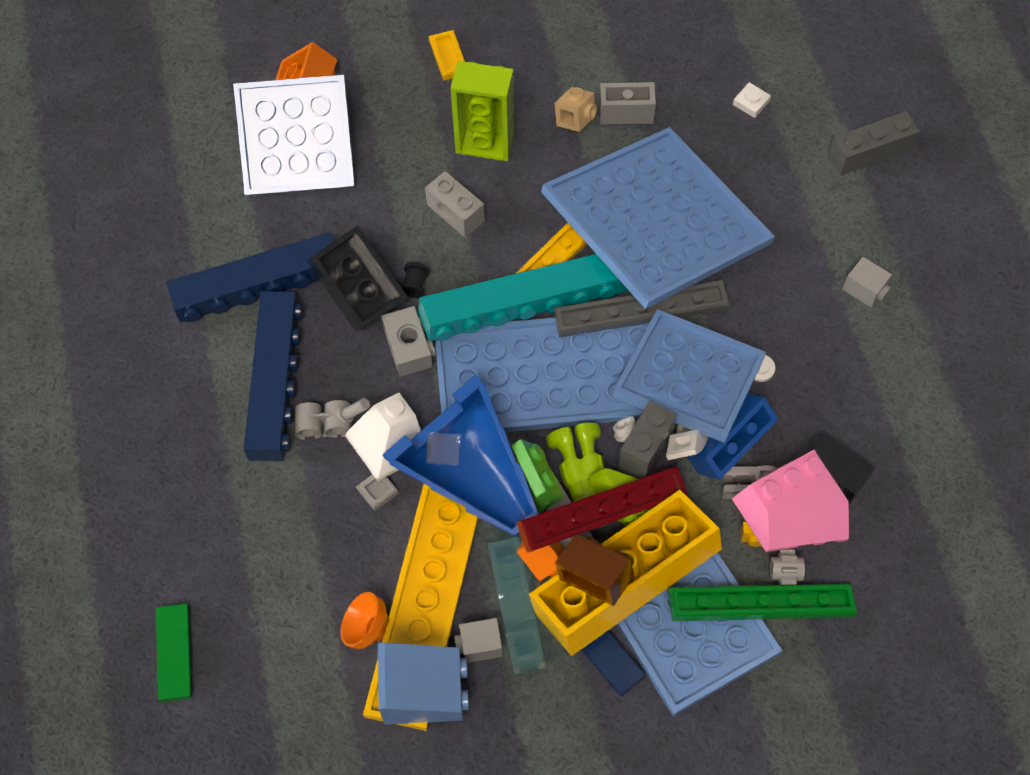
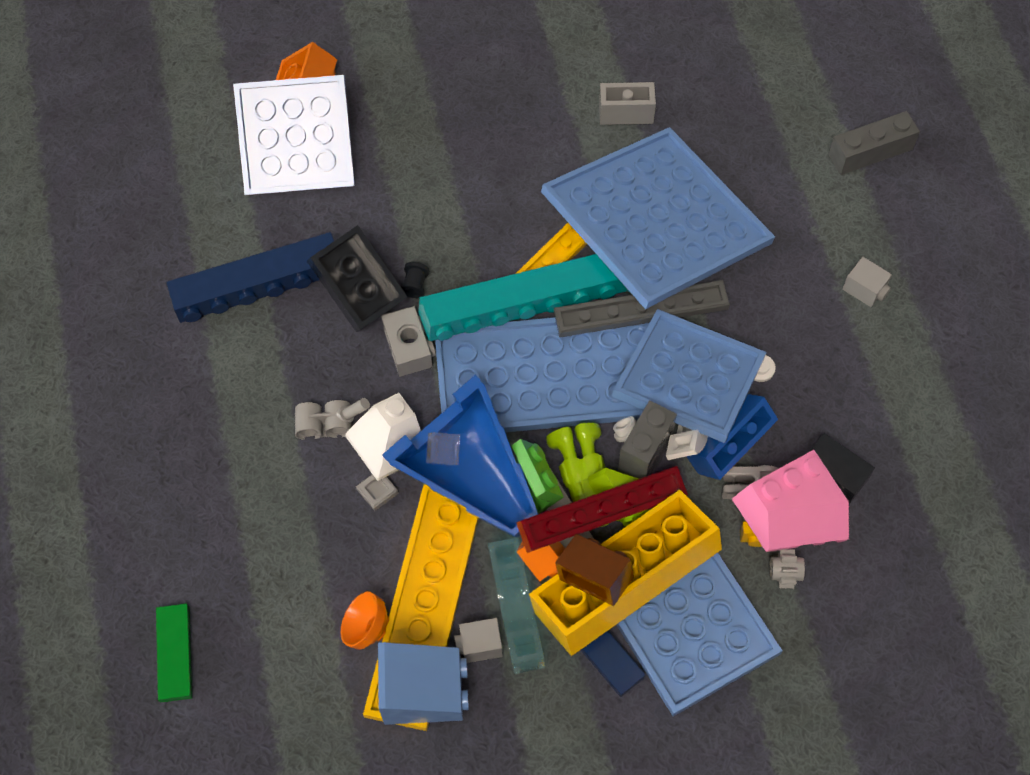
dark blue brick [244,291,303,461] -> none
light grey brick [425,171,485,237] -> none
yellow tile [428,30,465,81] -> none
lime brick [450,61,514,161] -> none
tan brick [555,87,597,132] -> none
green tile [668,584,857,621] -> none
white plate [733,82,771,118] -> none

